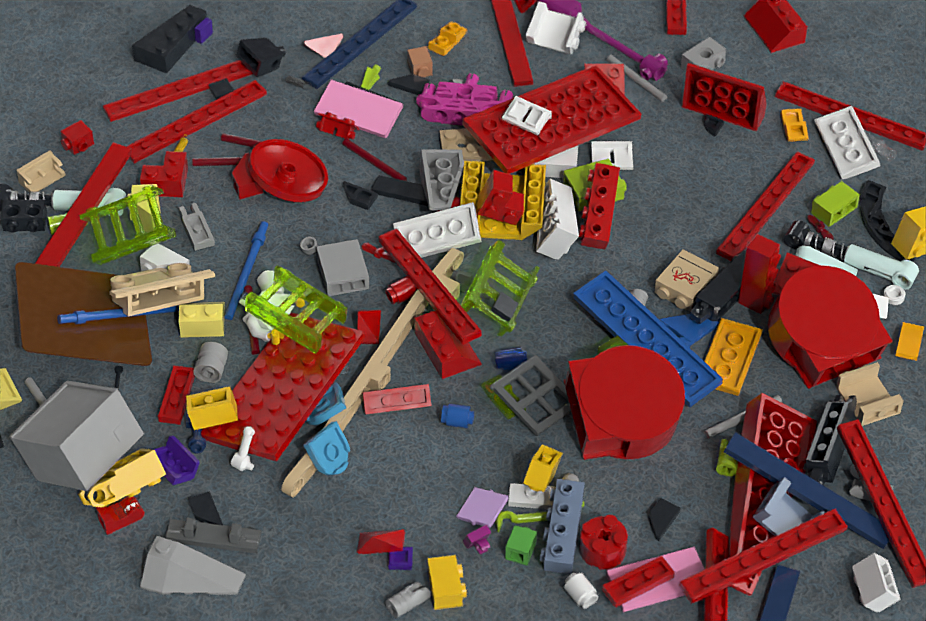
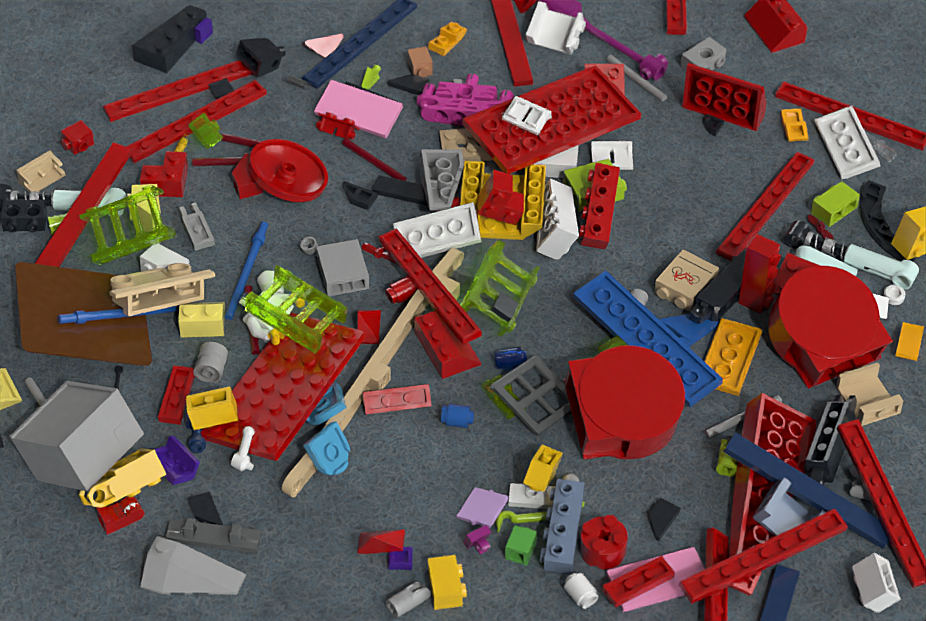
none -> clear neon green brick [188,113,223,149]

